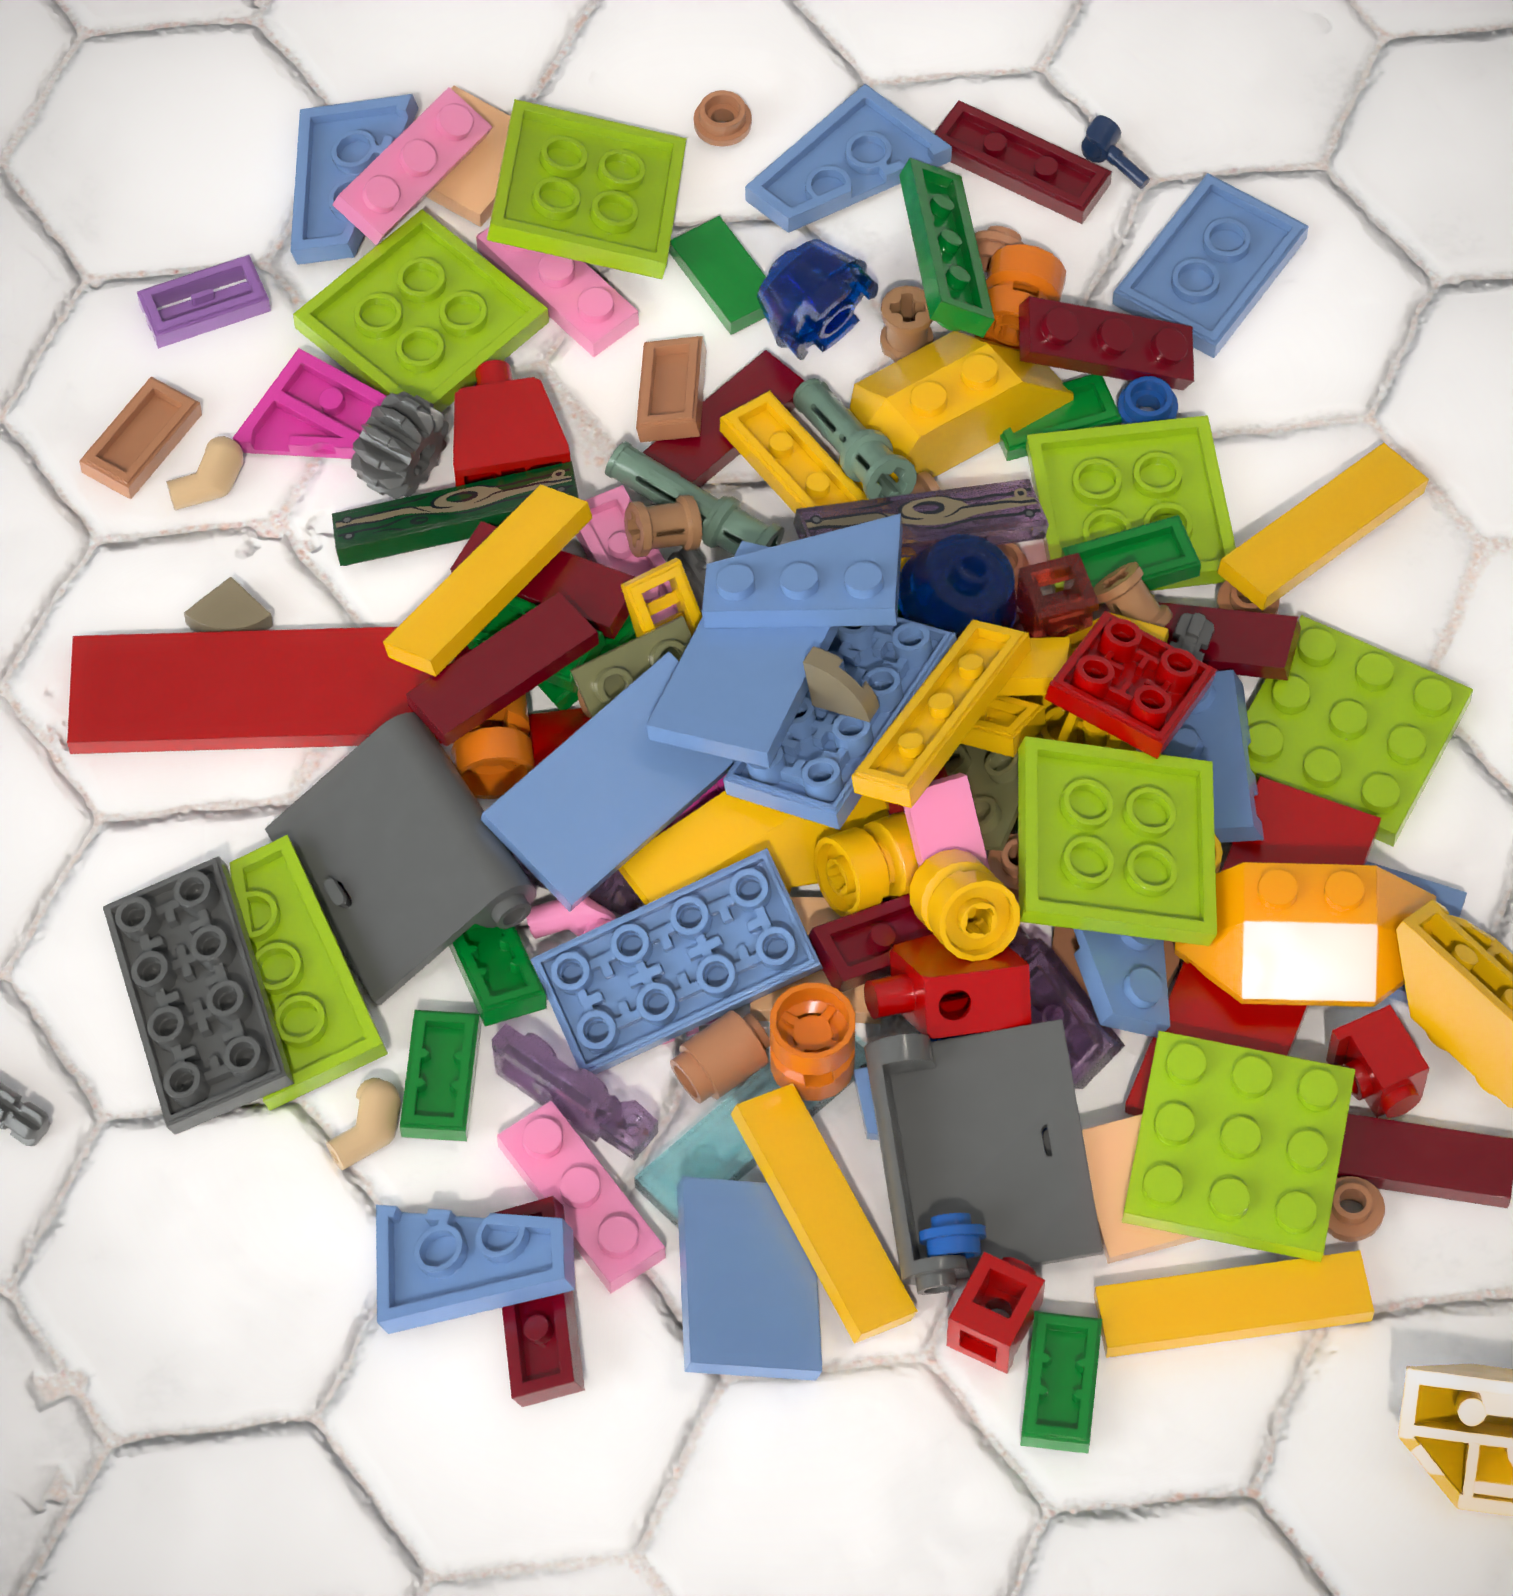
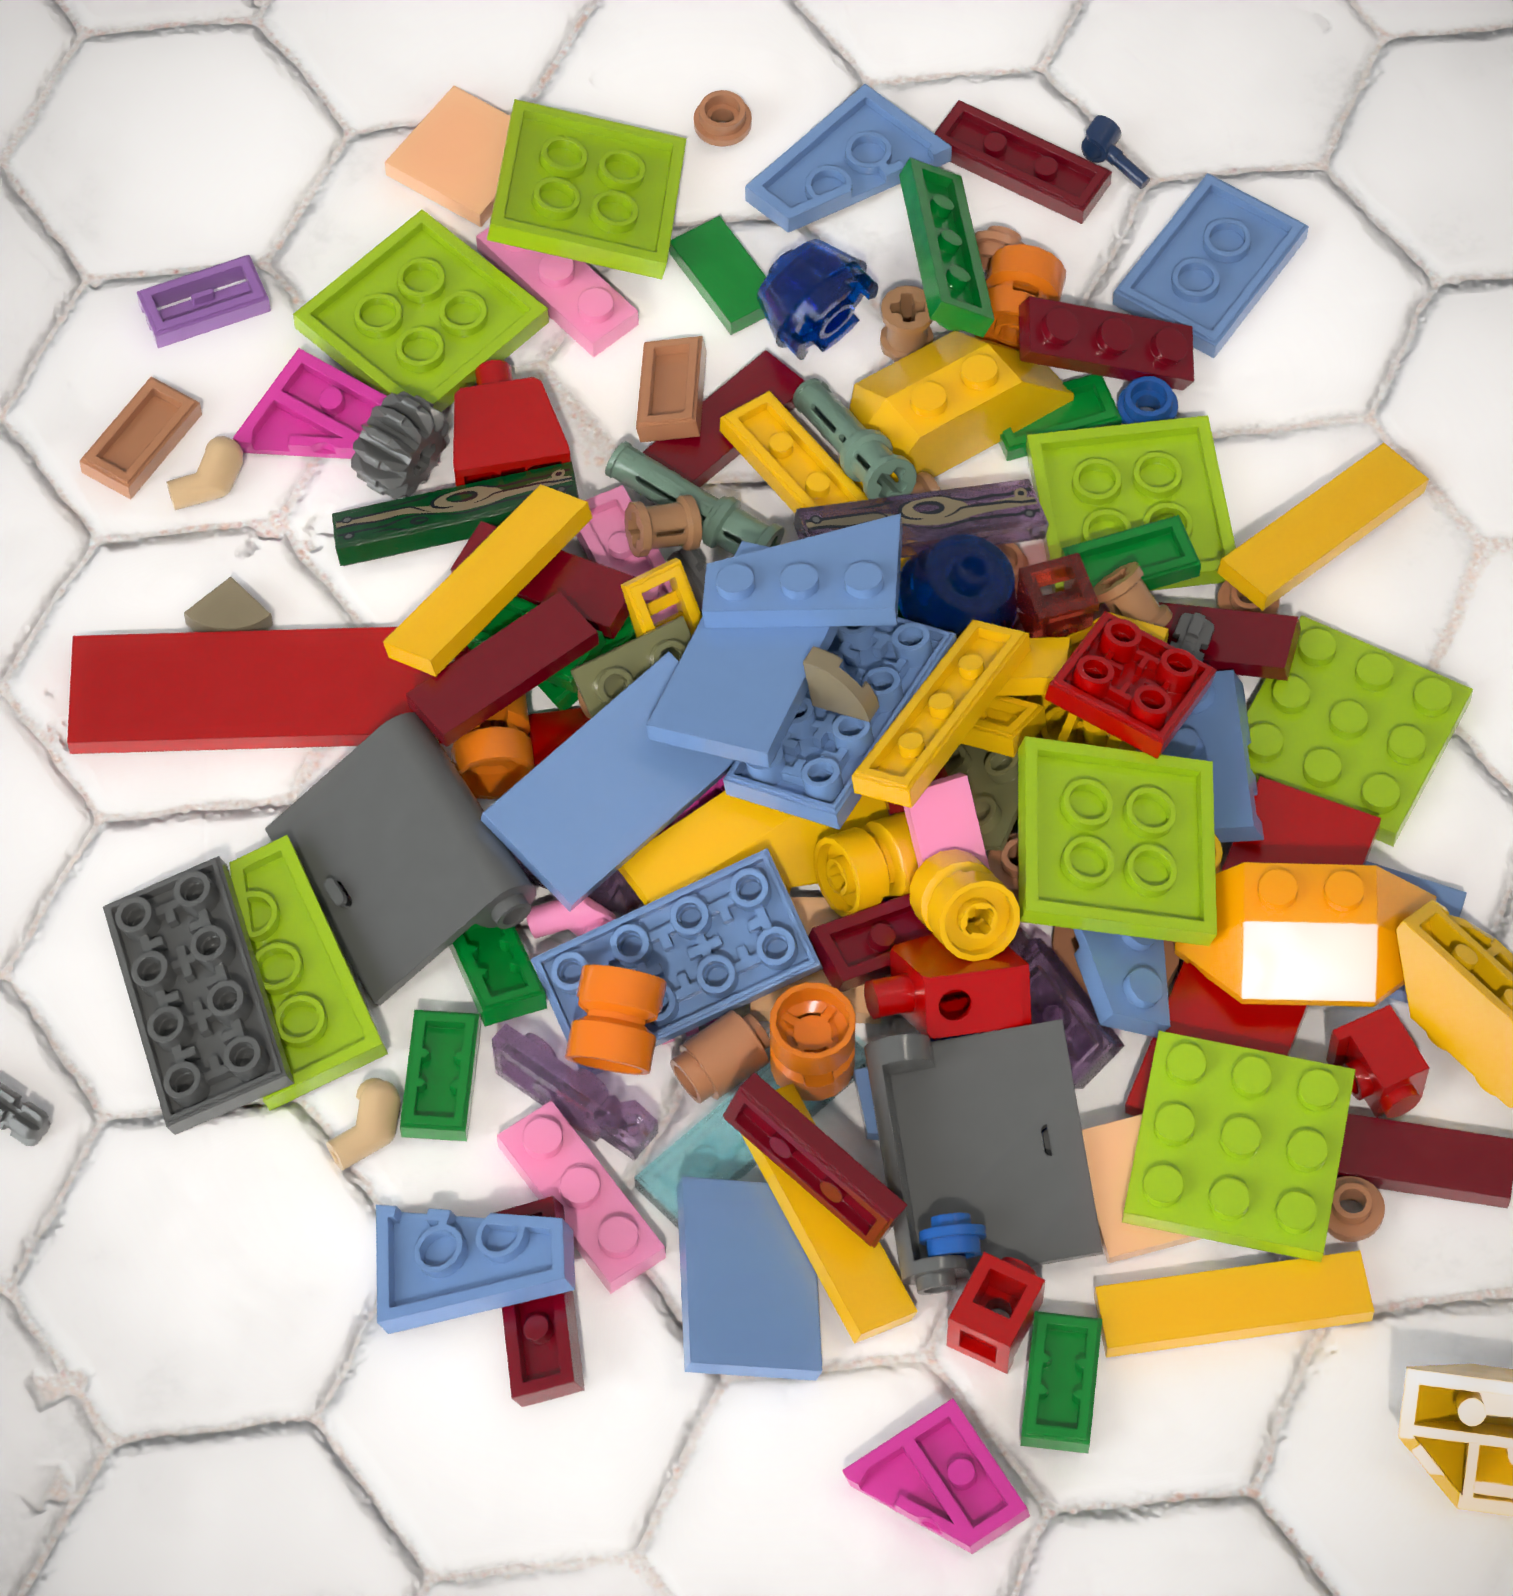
medium blue wing [290,94,419,265] -> none
bright pink plate [333,87,492,246] -> none
none -> orange wheel [565,964,667,1075]
none -> dark red tile [723,1072,908,1248]
none -> dark pink wing [842,1398,1030,1554]

